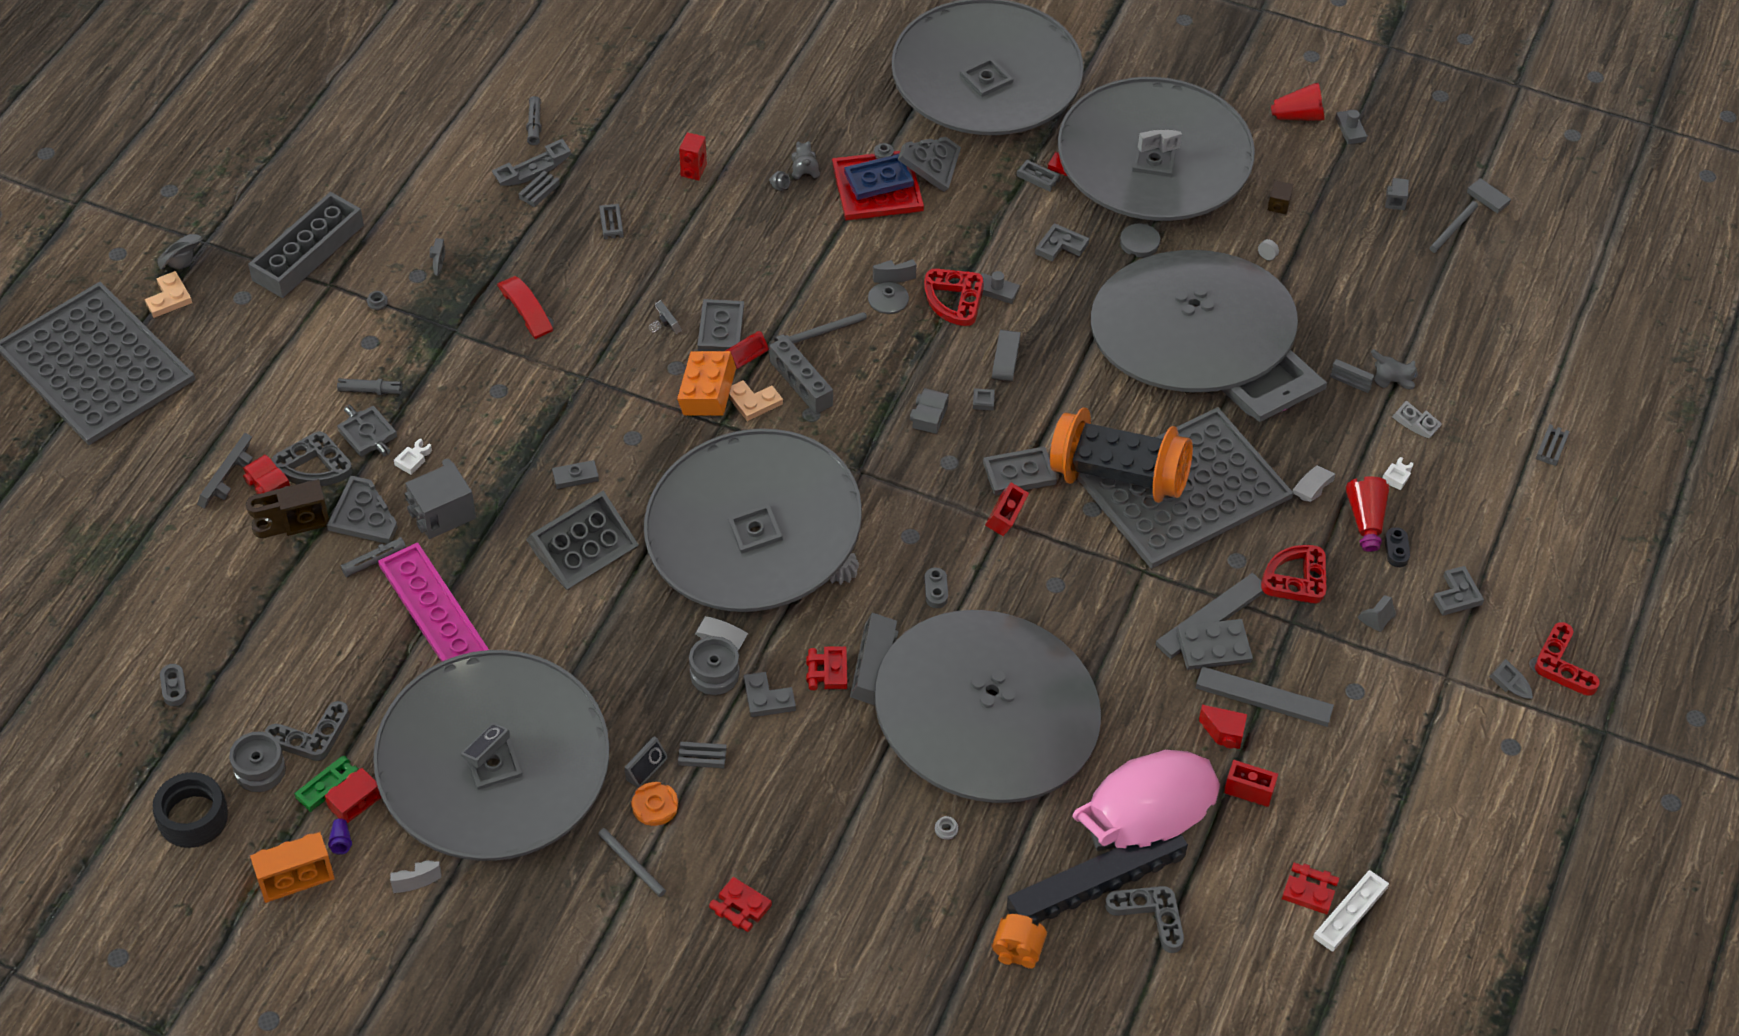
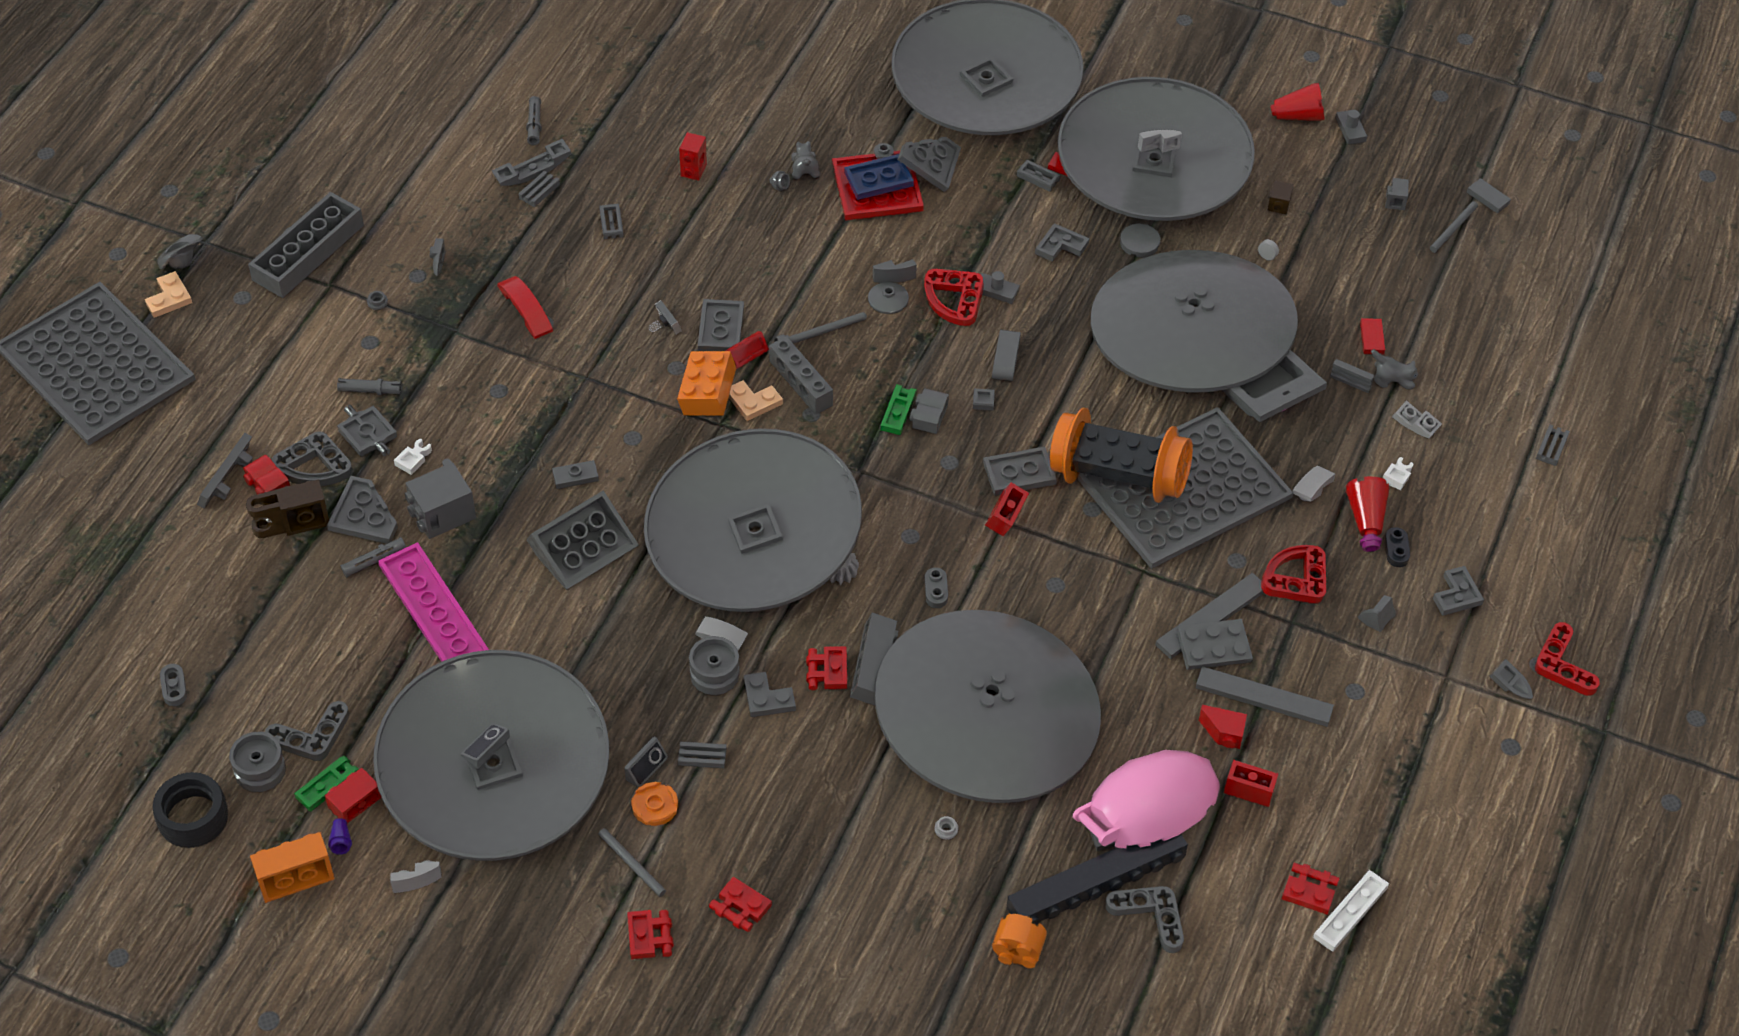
none -> red plate [627,910,674,959]
none -> green plate [880,384,917,435]
none -> red tile [1360,318,1385,355]

